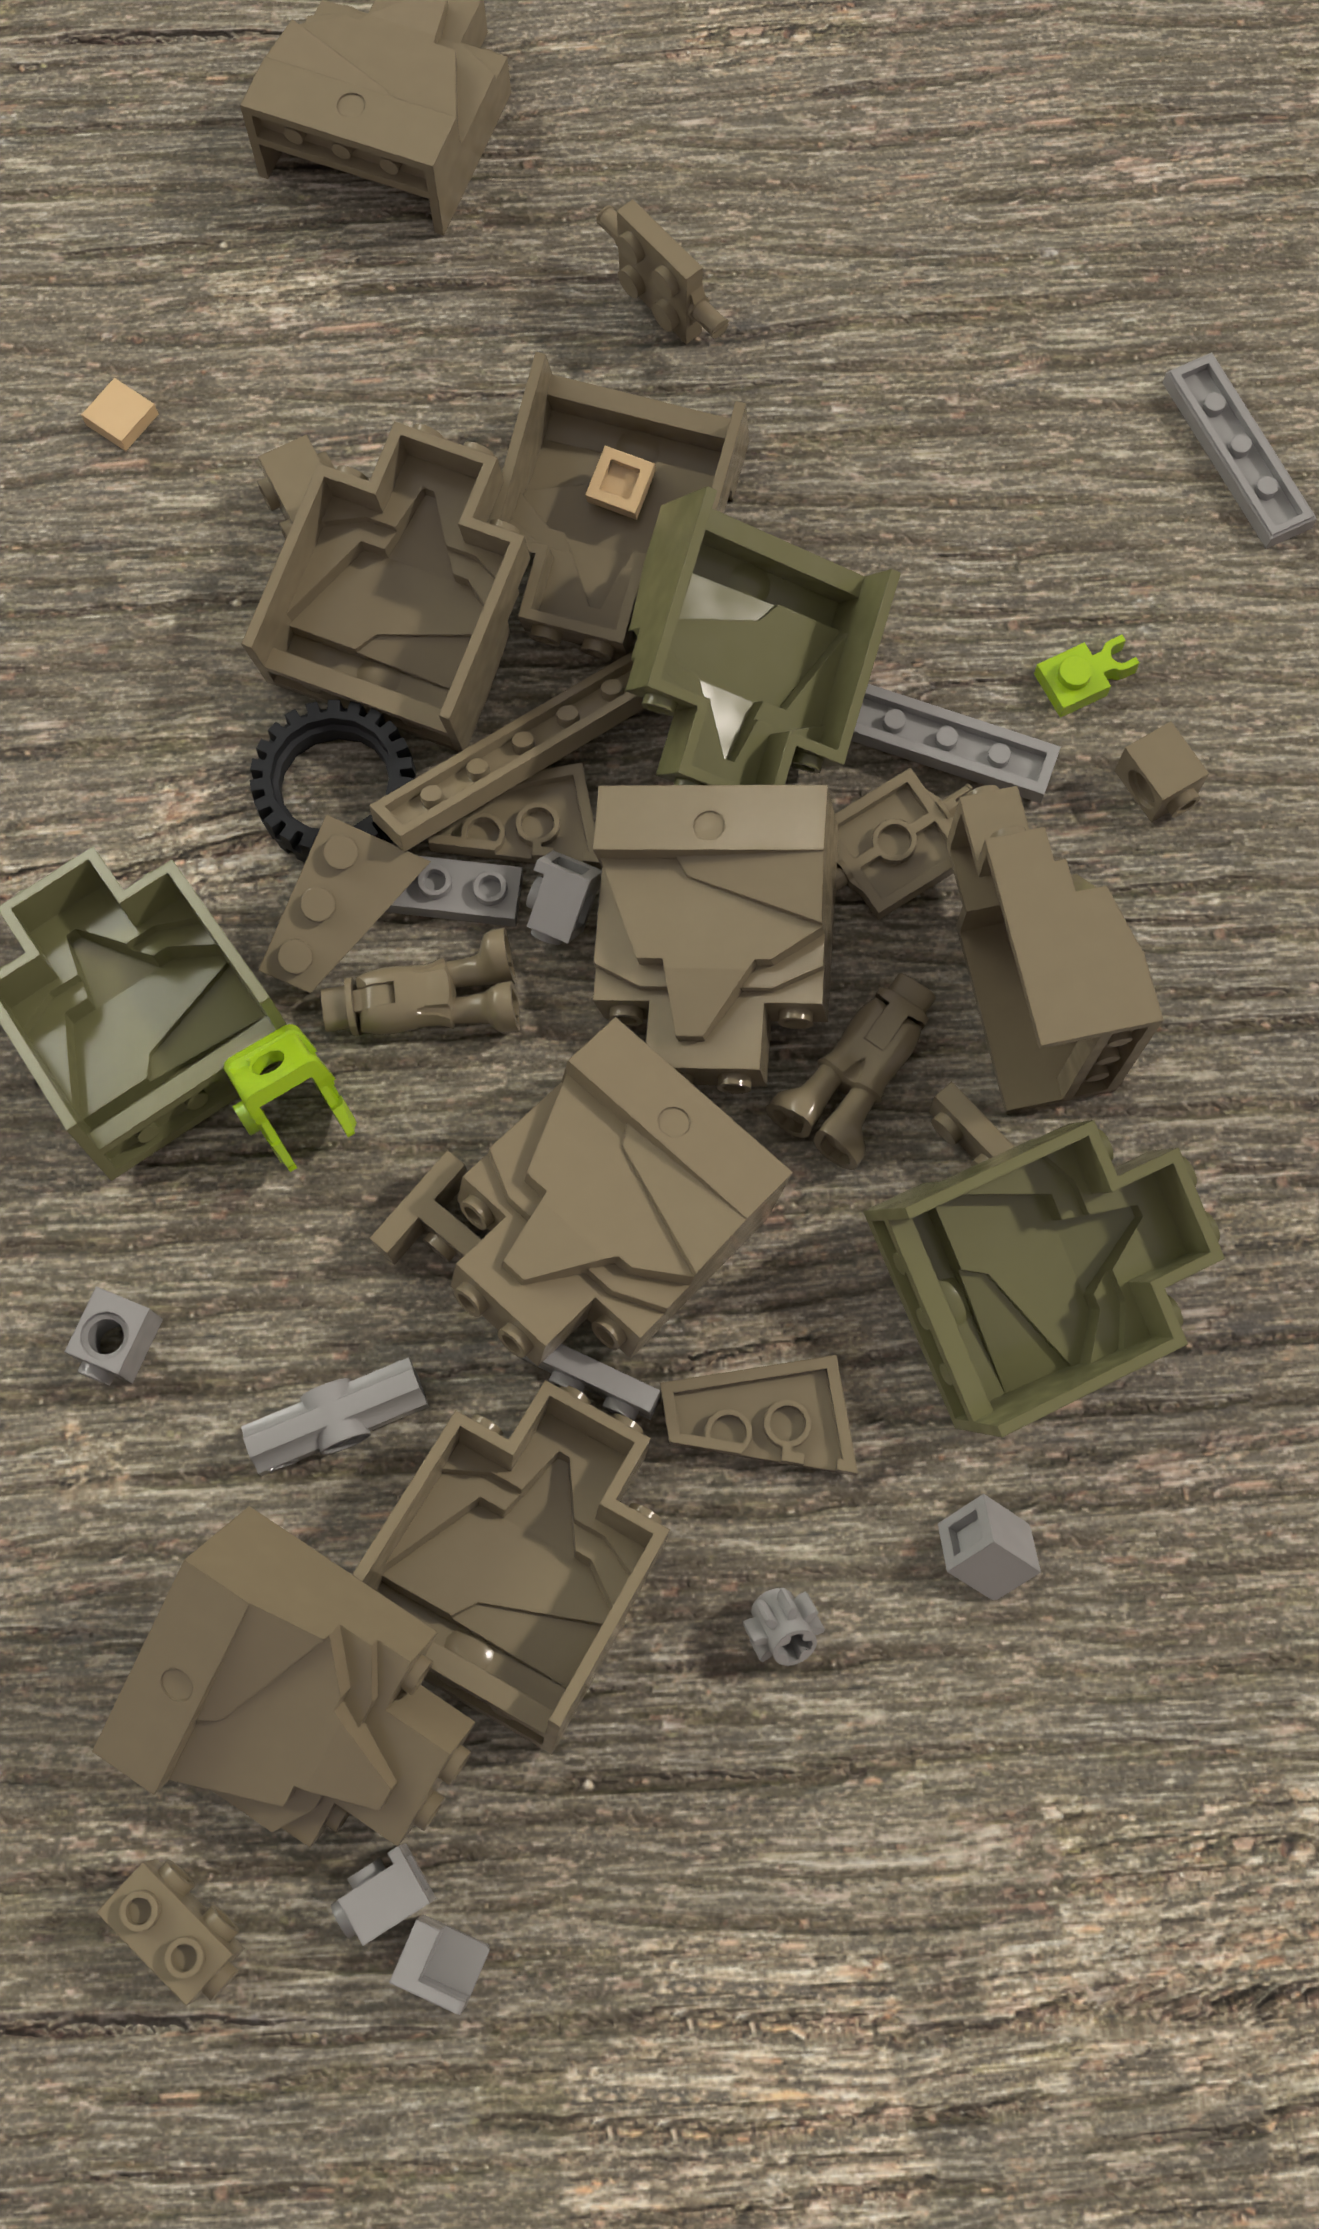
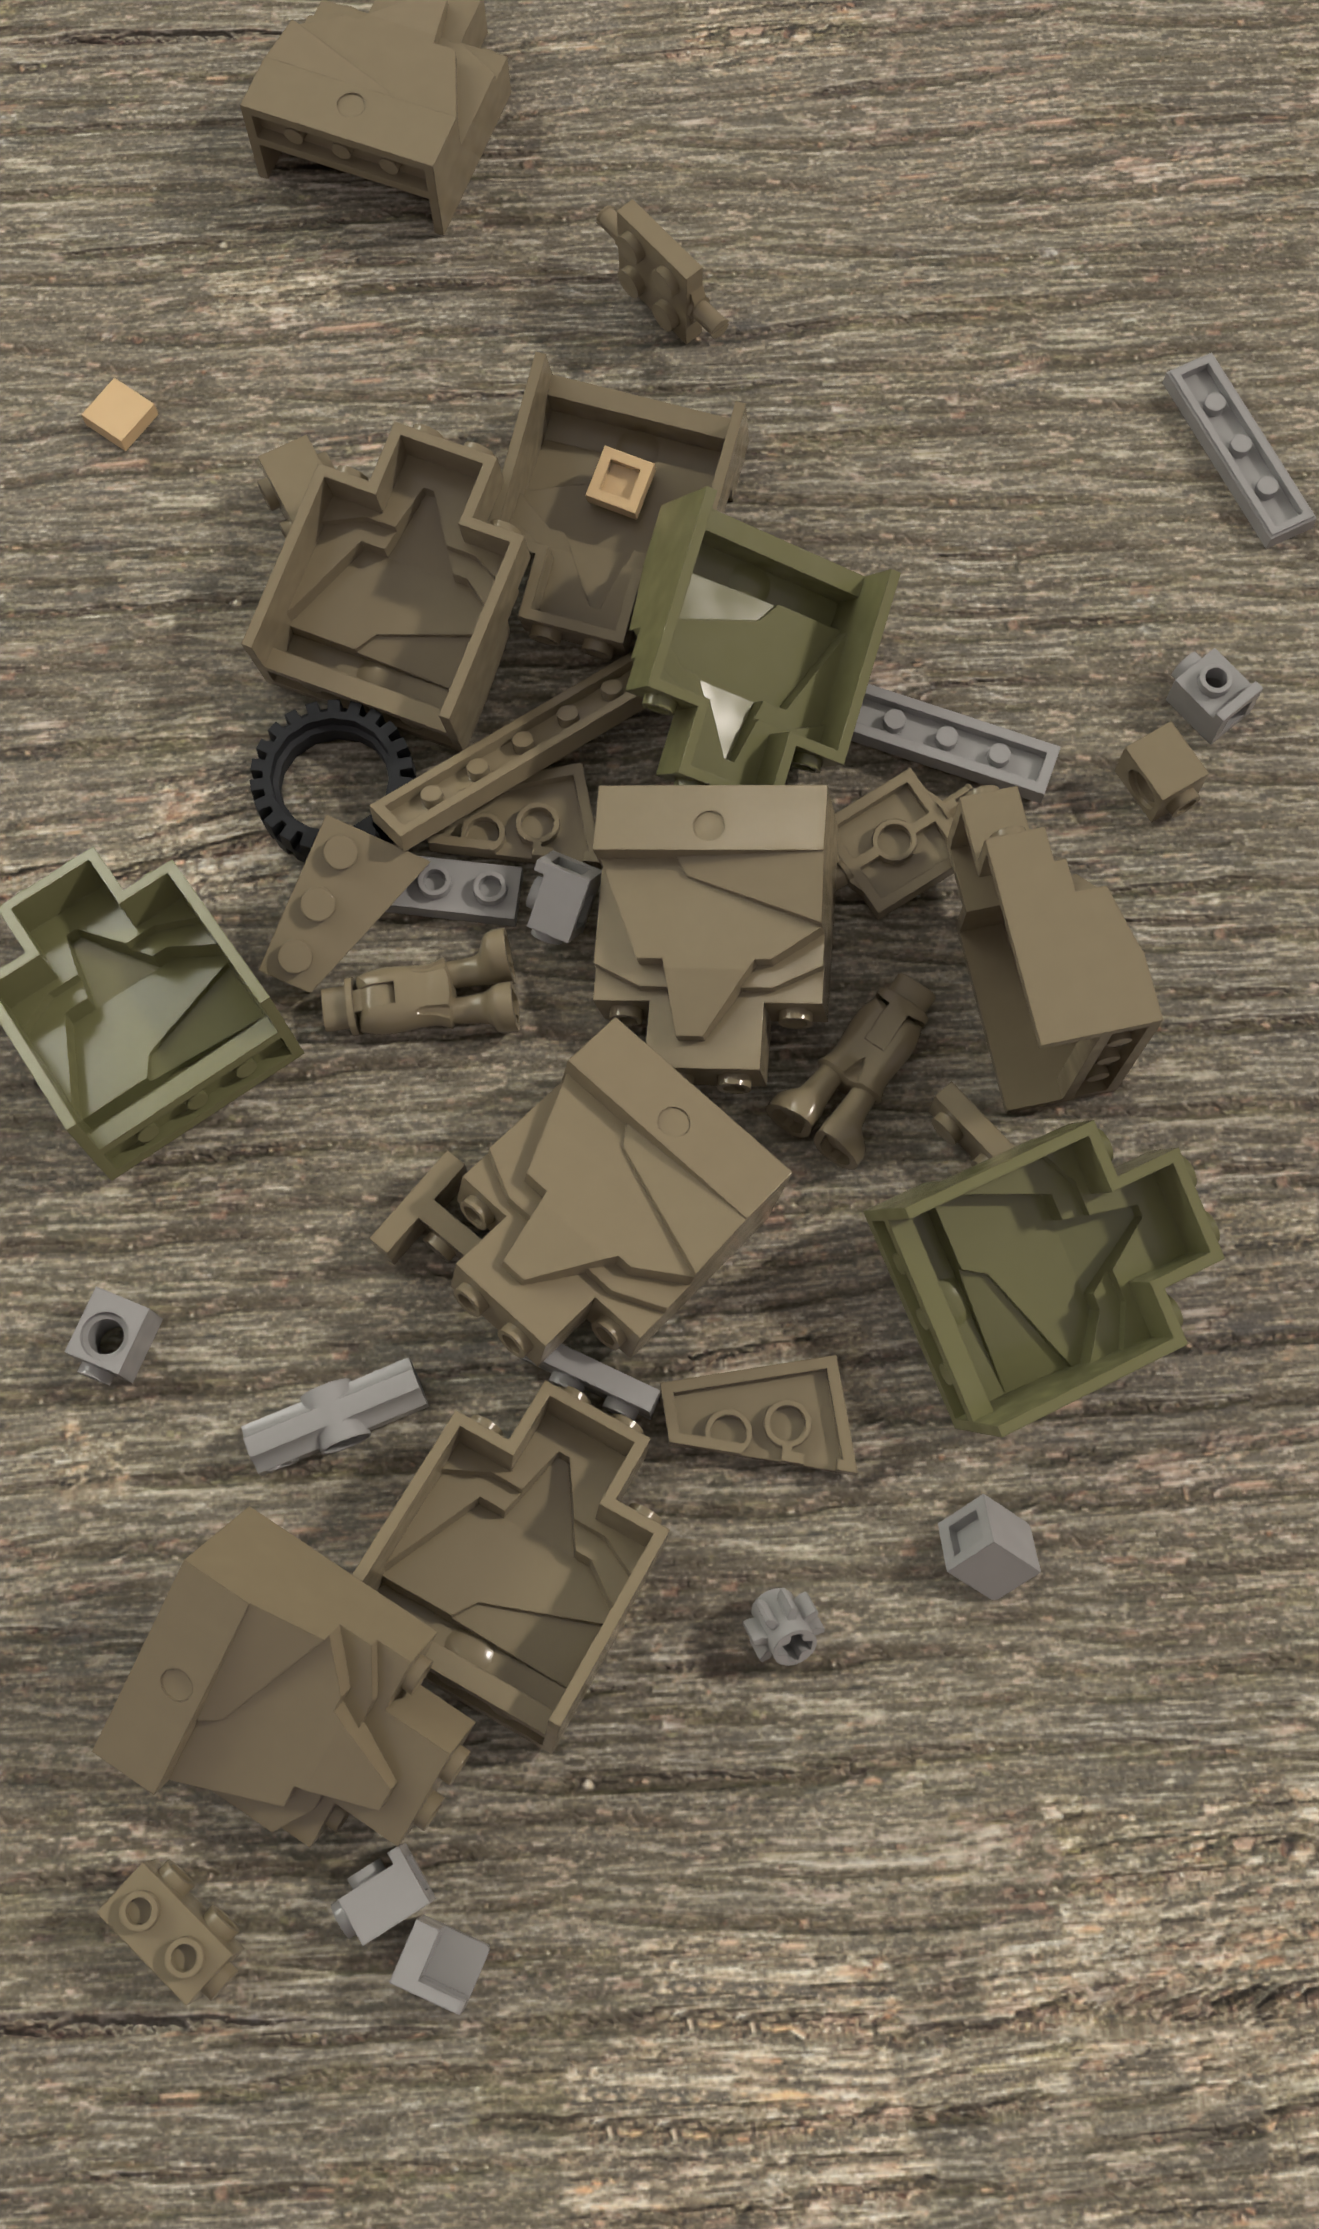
lime piece [224,1024,357,1172] -> none
lime plate [1034,635,1140,718] -> none
none -> light grey brick [1166,648,1264,745]

